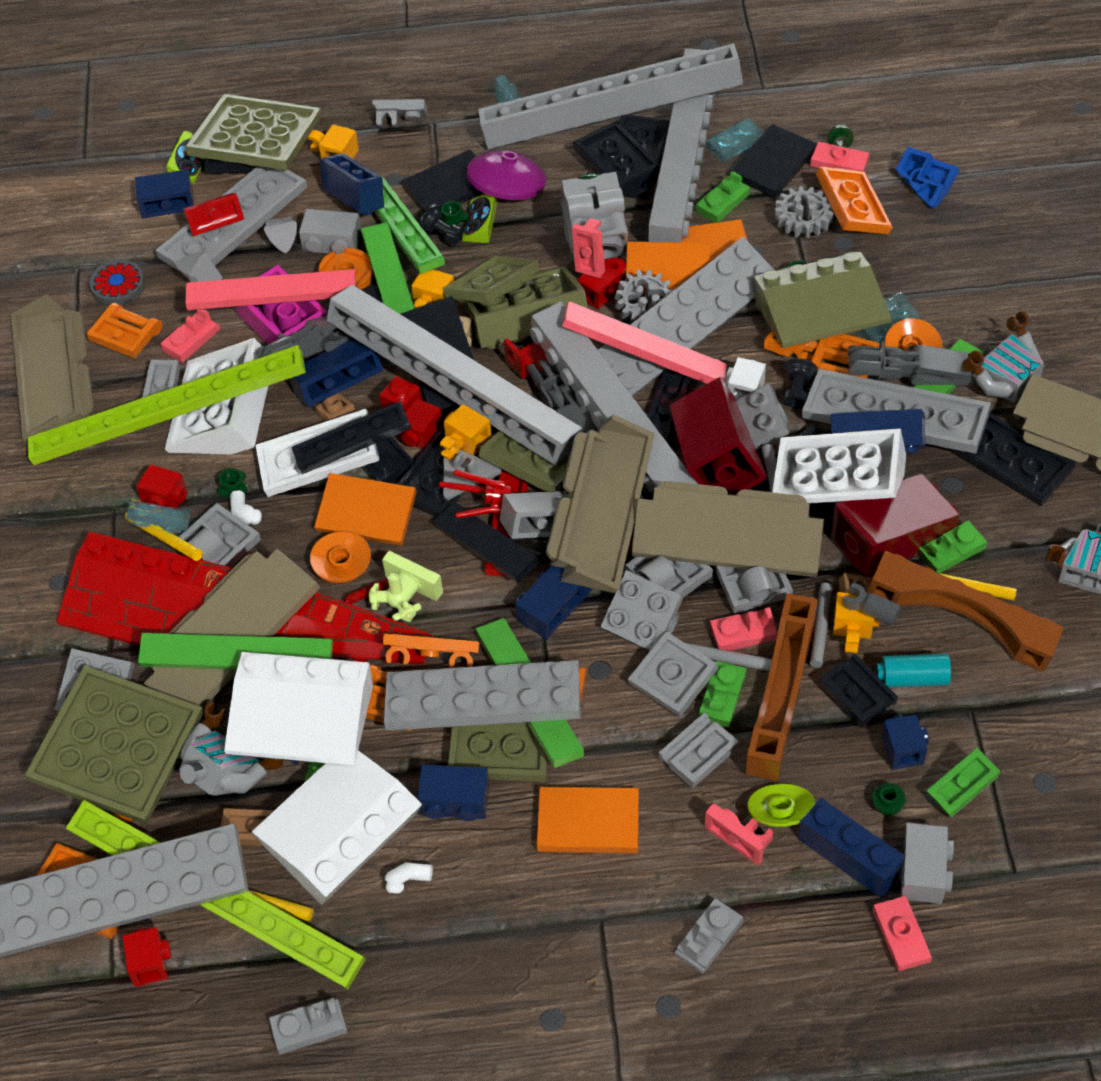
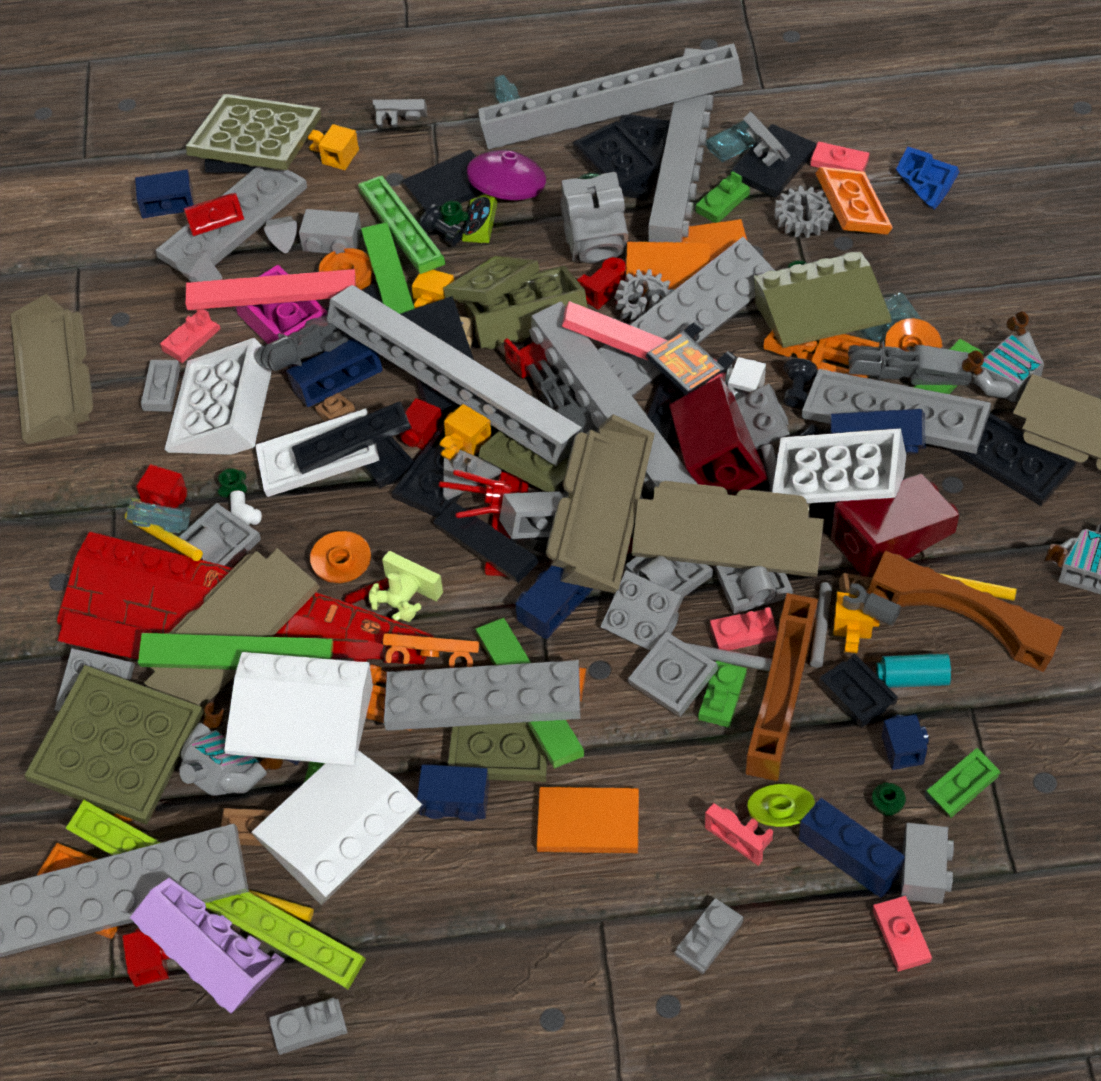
lime plate [28,345,306,465] -> none
orange plate [86,303,163,359] -> none
tile [89,260,145,306] -> none
slope [167,131,205,183] -> none
orange tile [314,473,417,546] -> none
dark blue brick [320,153,384,215] -> none
red brick [379,376,422,412] -> none
white arm [384,863,433,893] -> none
coral plate [572,218,605,278] -> none
light grey plate [659,712,739,788] -> none
dark green plate [827,124,854,148] -> none
bright green plate [918,520,987,573] -> none
none -> red tile [58,611,155,660]
none -> lavender wedge [130,878,285,1014]
none -> flag [645,321,737,395]
none -> light grey plate [743,111,790,166]

